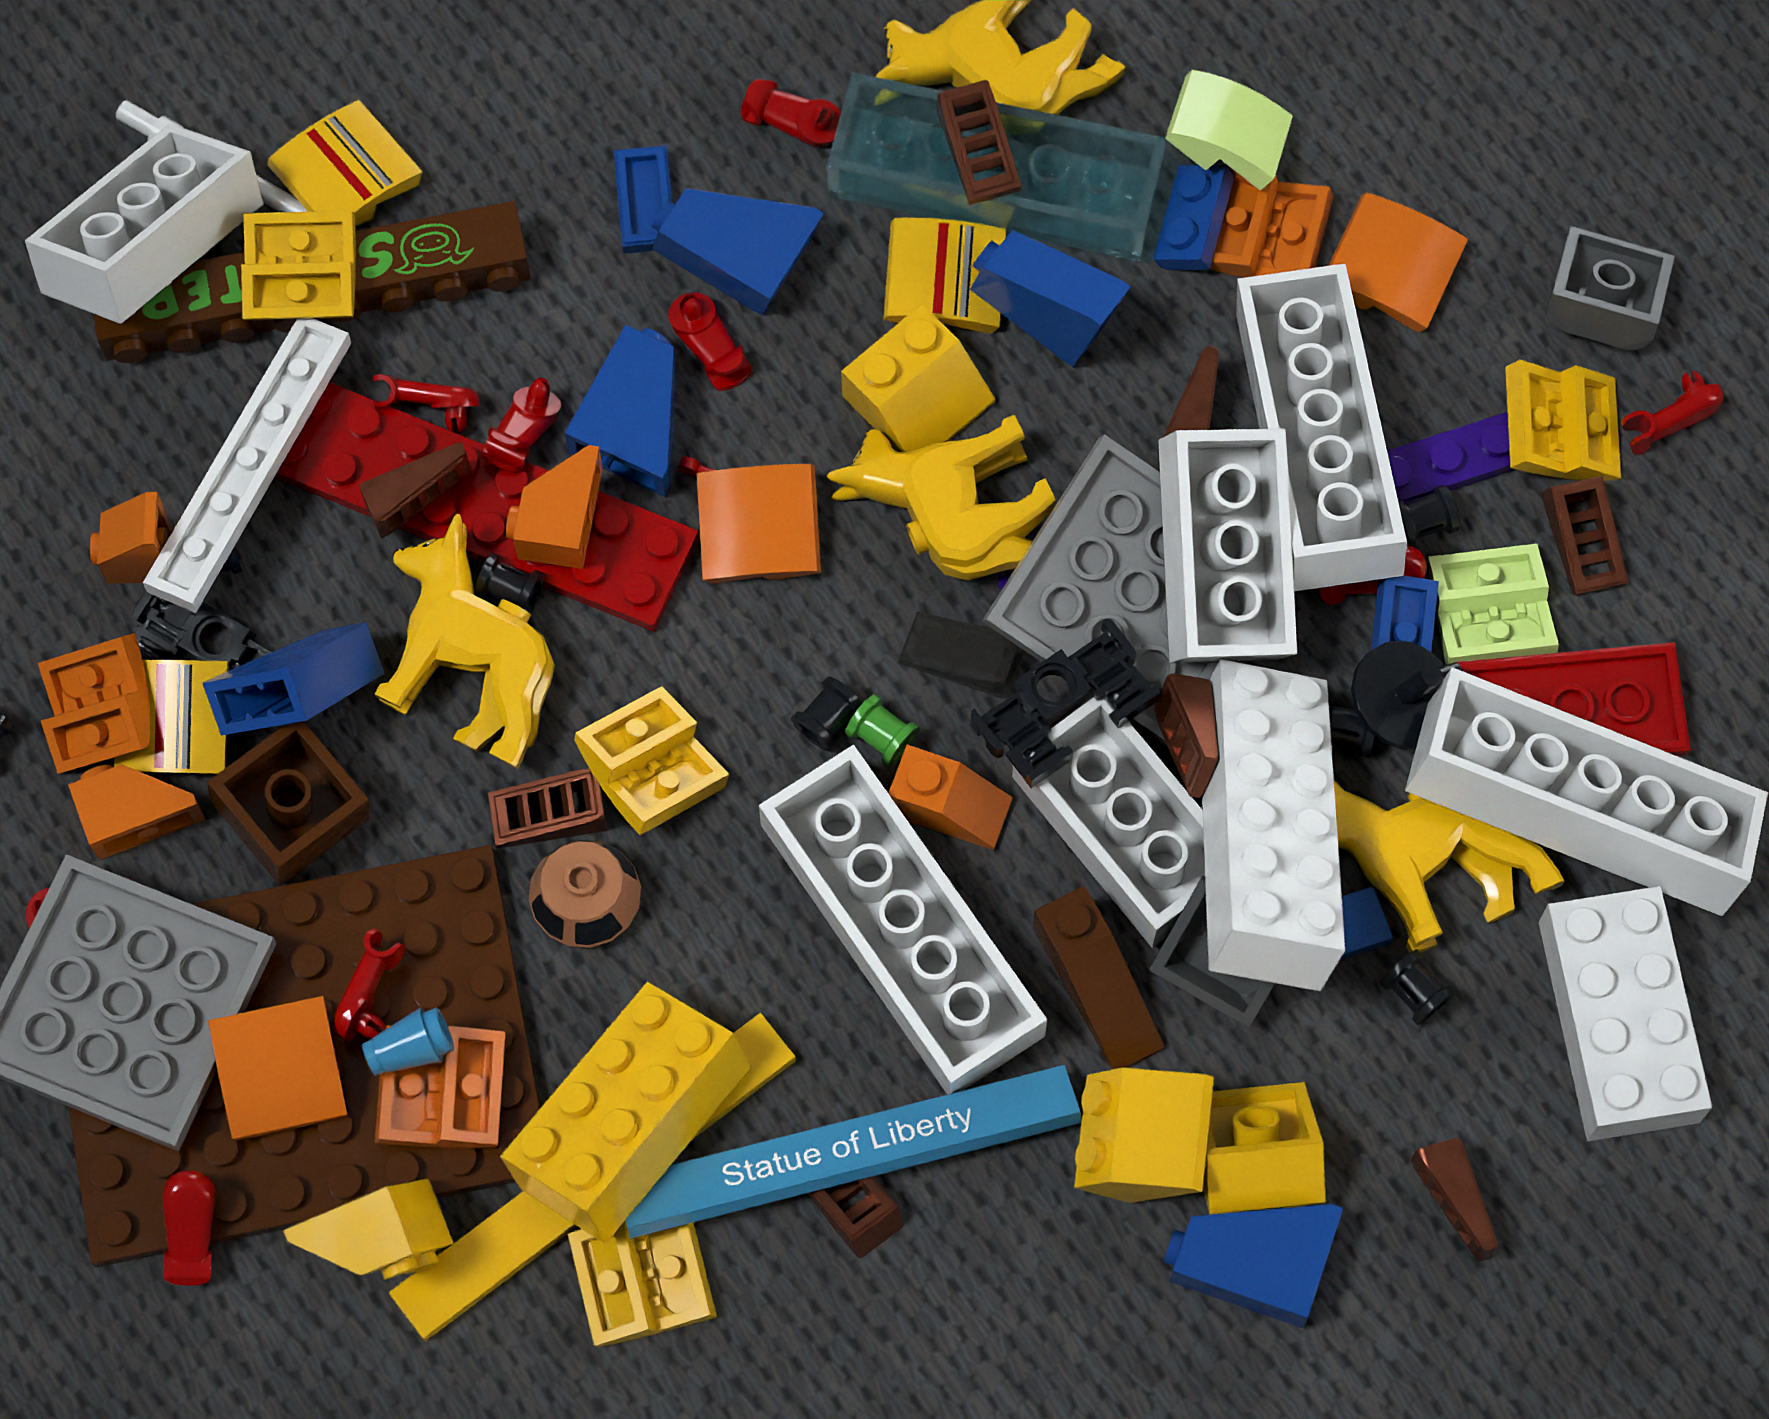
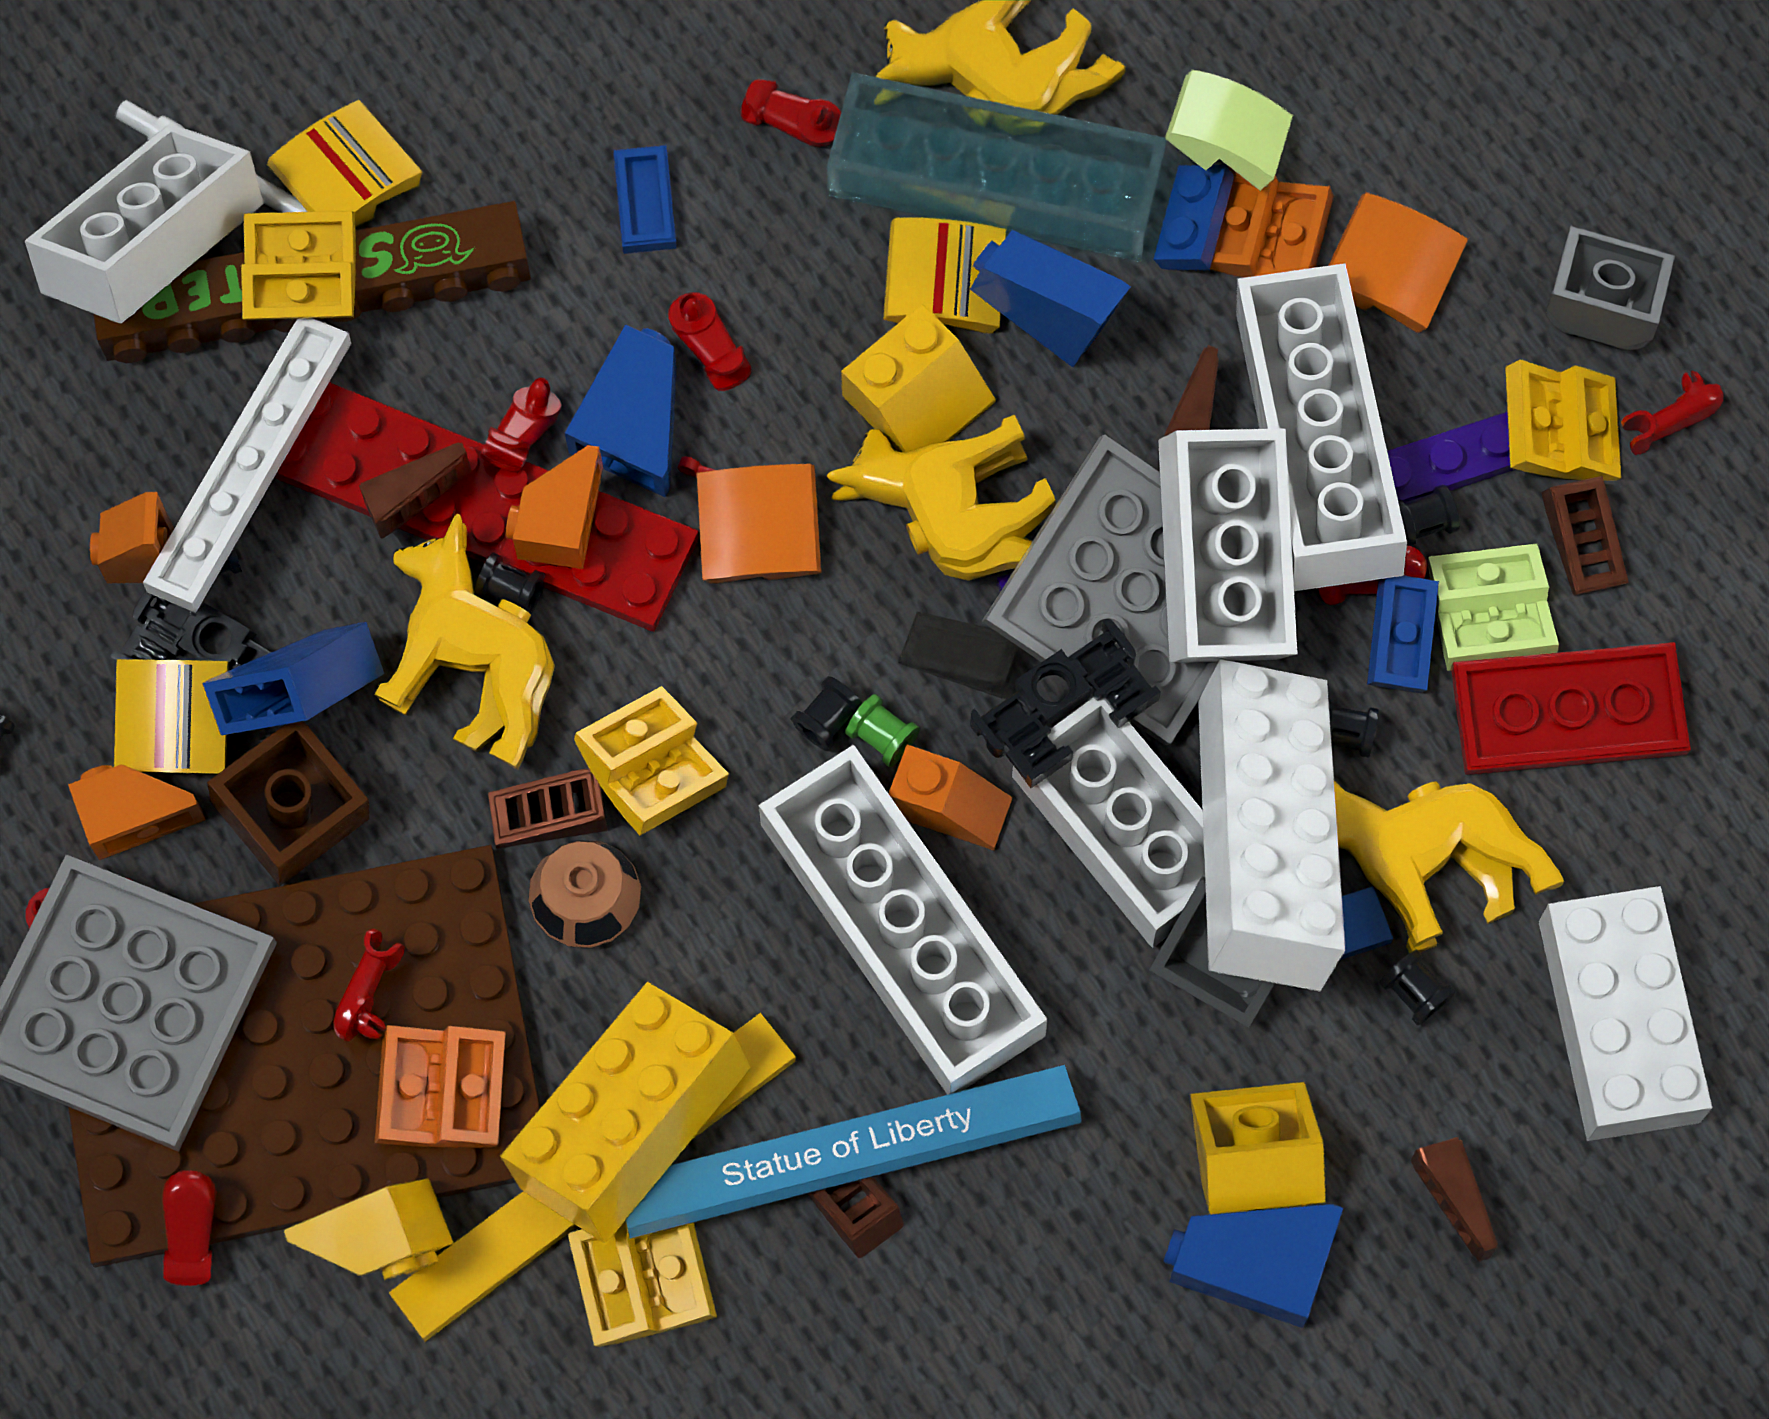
orange slope [37,633,150,774] -> none
orange slope [208,996,348,1141] -> none
dark azure cone [362,1007,454,1076] -> none
red piece [372,374,479,434] -> none
blue slope [651,188,824,316] -> none
copper slope [937,80,1021,206] -> none
reddish brown slope [1032,885,1165,1070] -> none
yellow slope [1074,1068,1214,1203] -> none
copper slope [1154,673,1218,798] -> none
black shield [1351,641,1463,750] -> none
white brick [1405,667,1768,916] -> none

